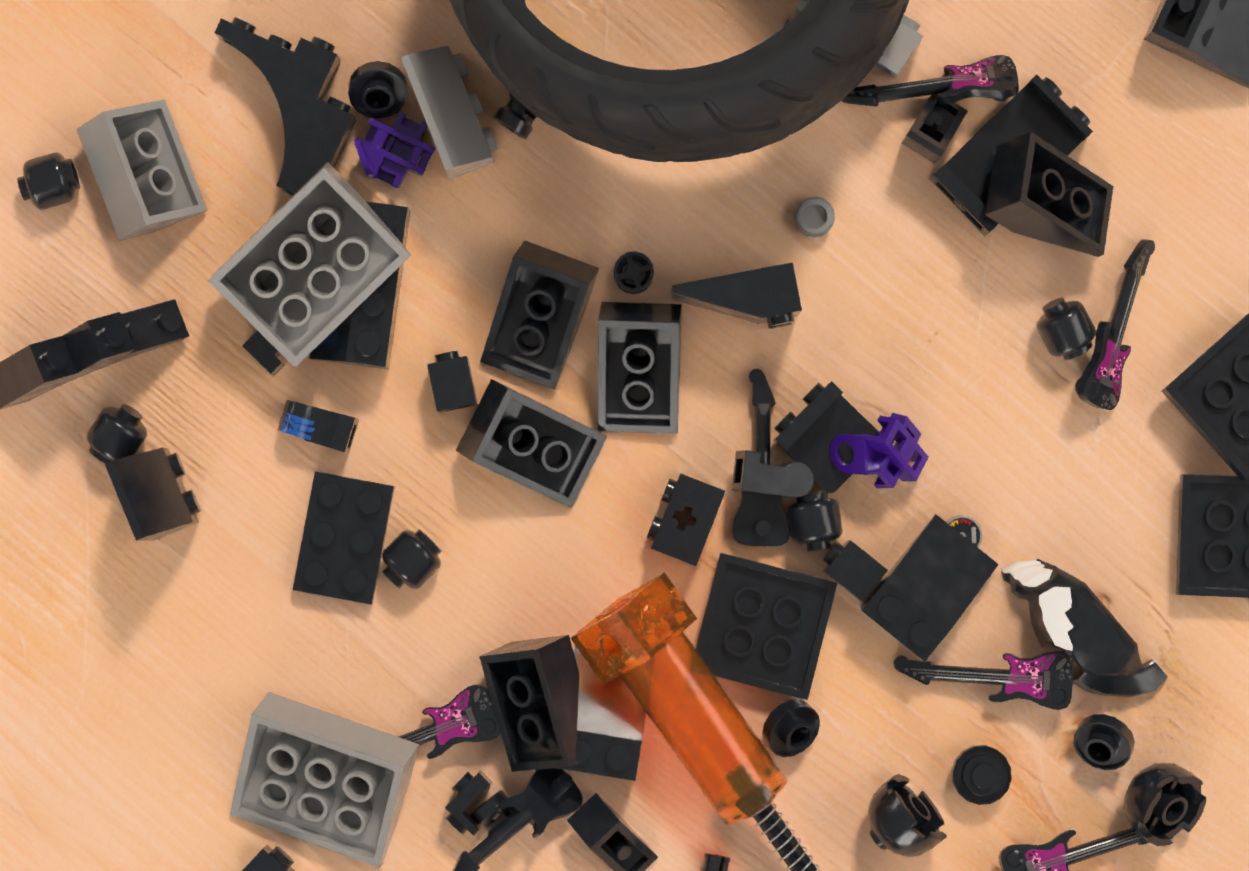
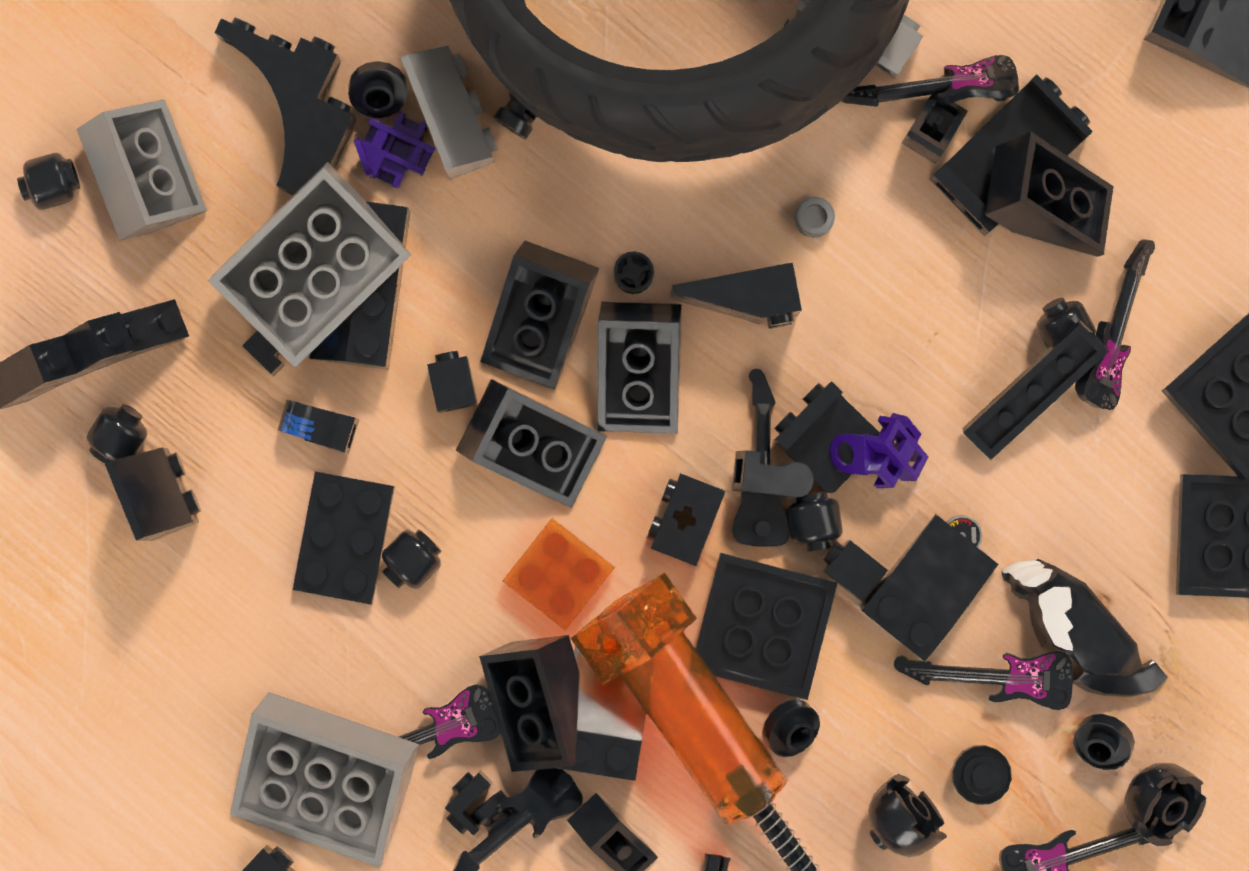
none -> clear orange plate [502,518,615,631]
none -> black plate [962,320,1109,460]

